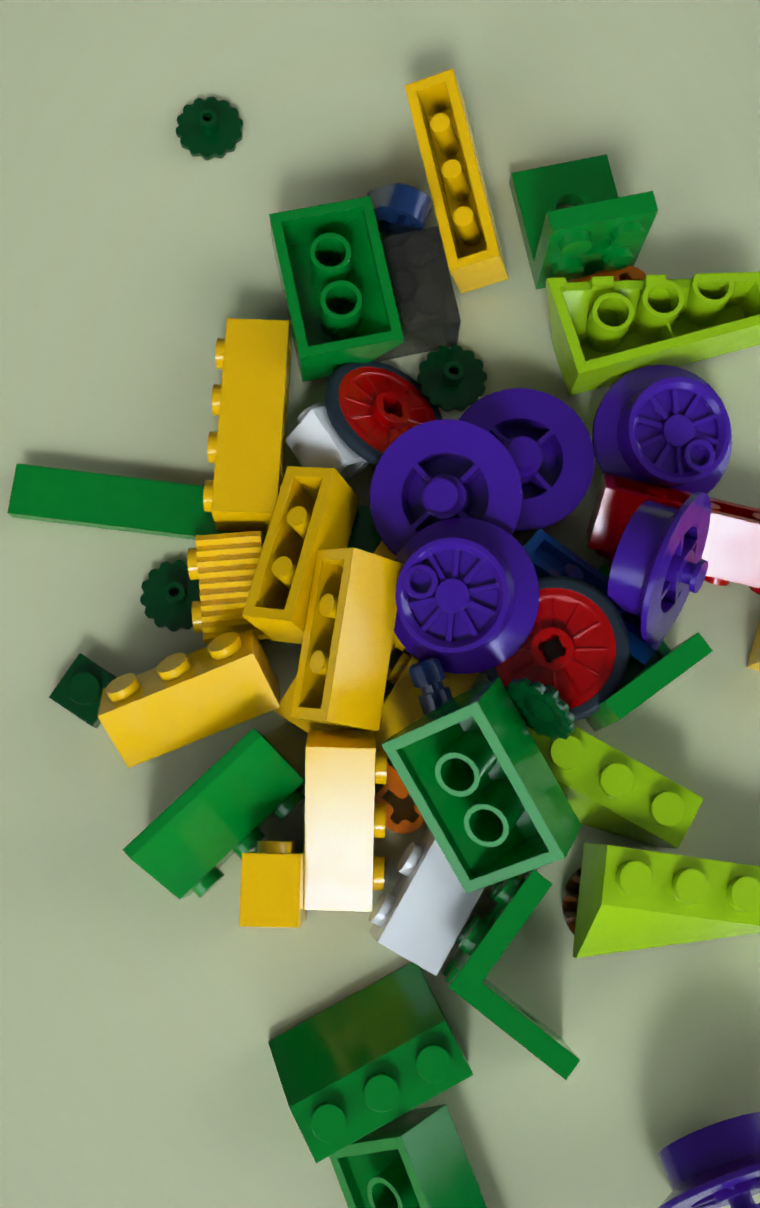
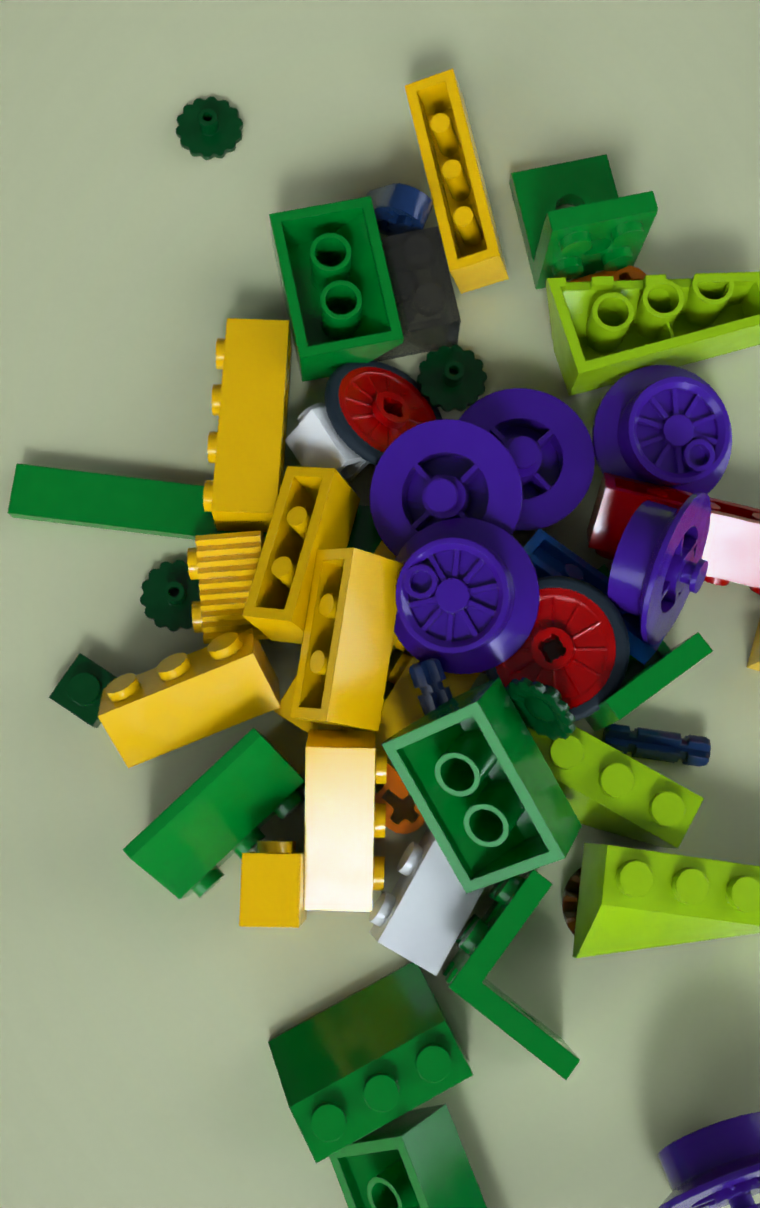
none -> dark blue axle [602,724,711,767]

